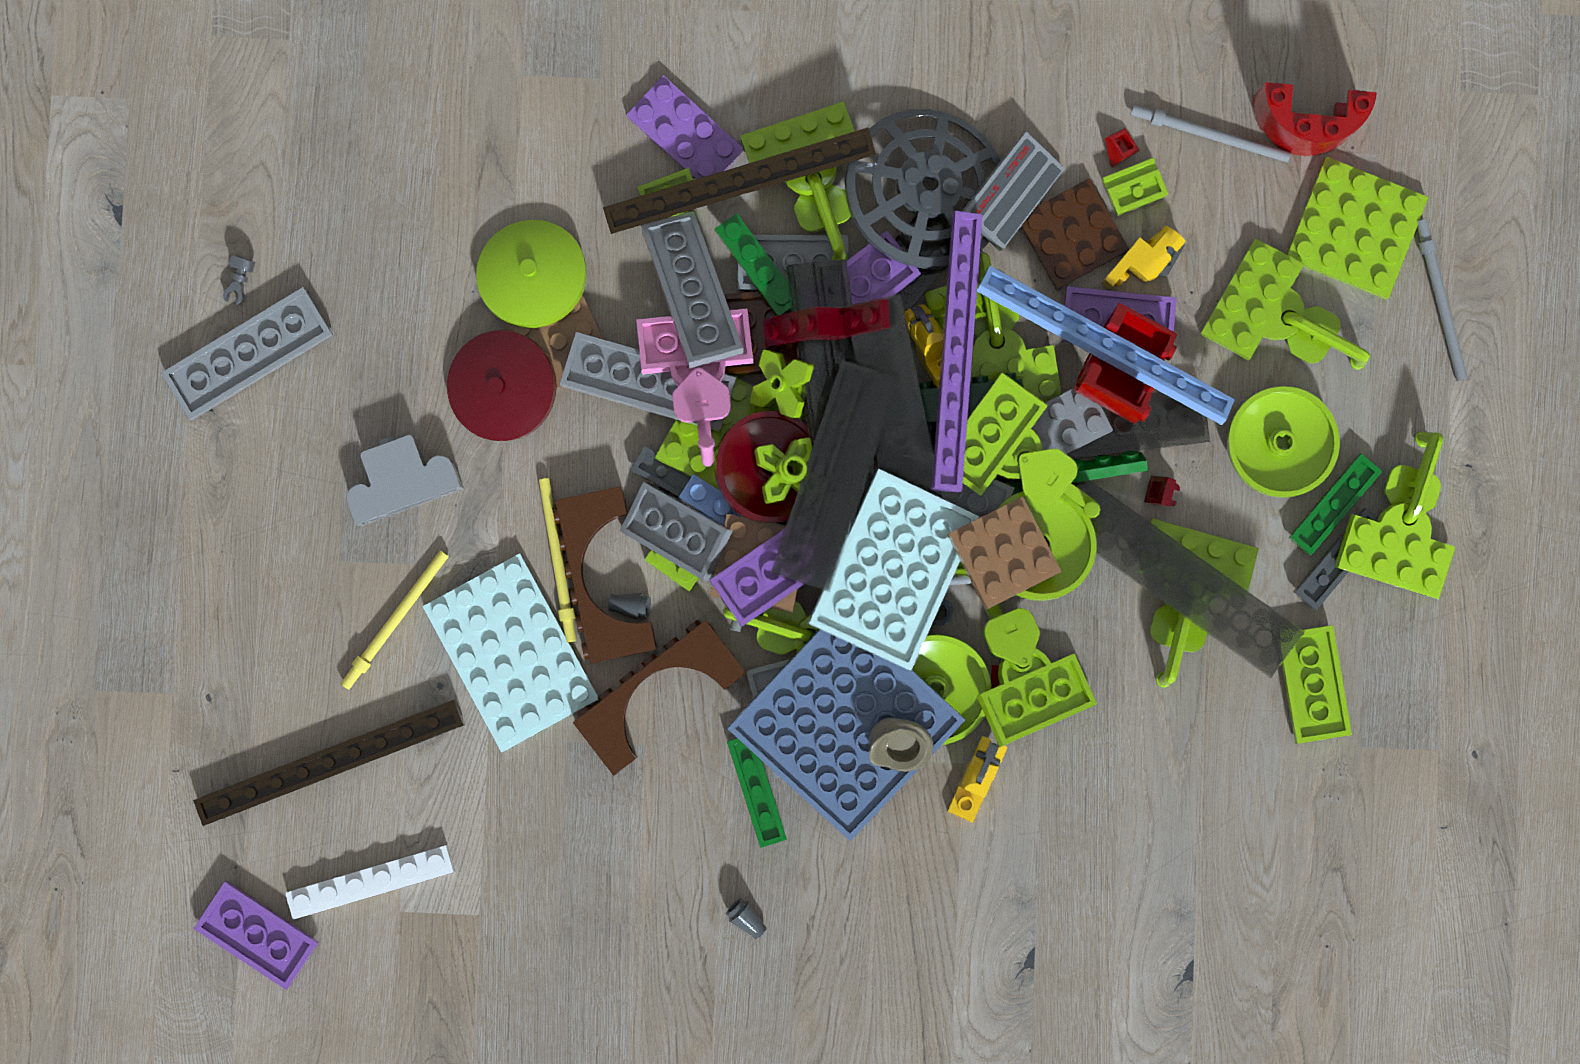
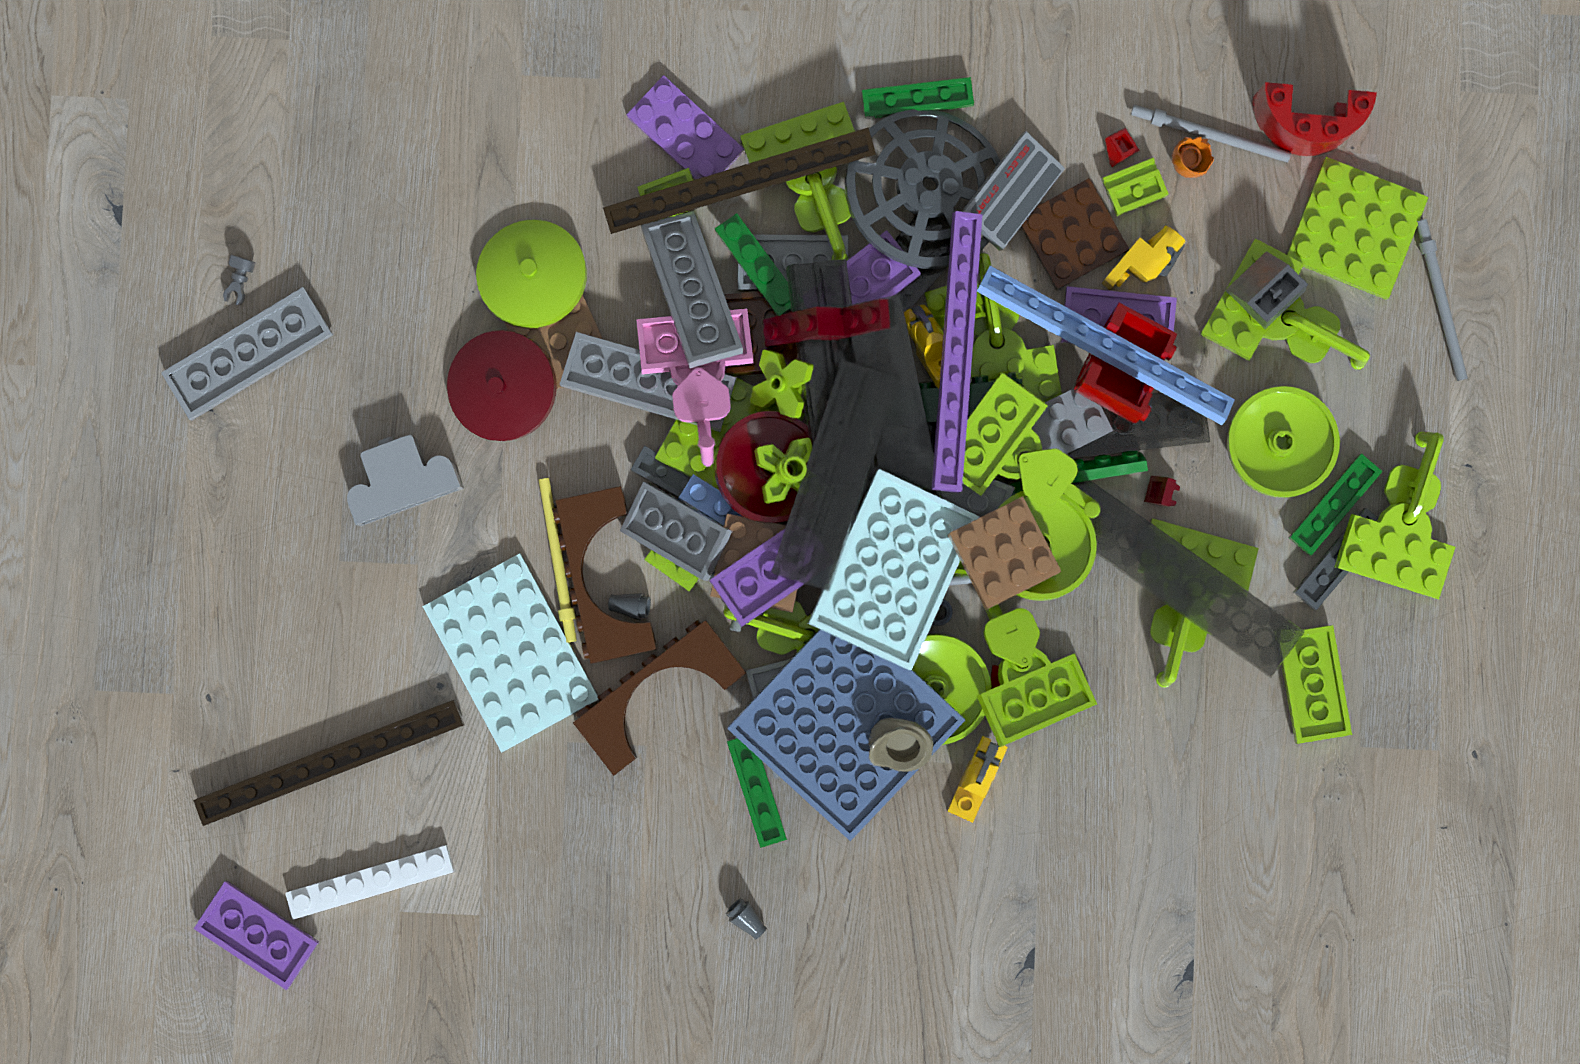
light yellow bar [340,550,449,690] -> none
none -> green plate [862,77,974,119]
none -> orange hair [1171,137,1214,178]
none -> flat silver slope [1226,251,1308,329]

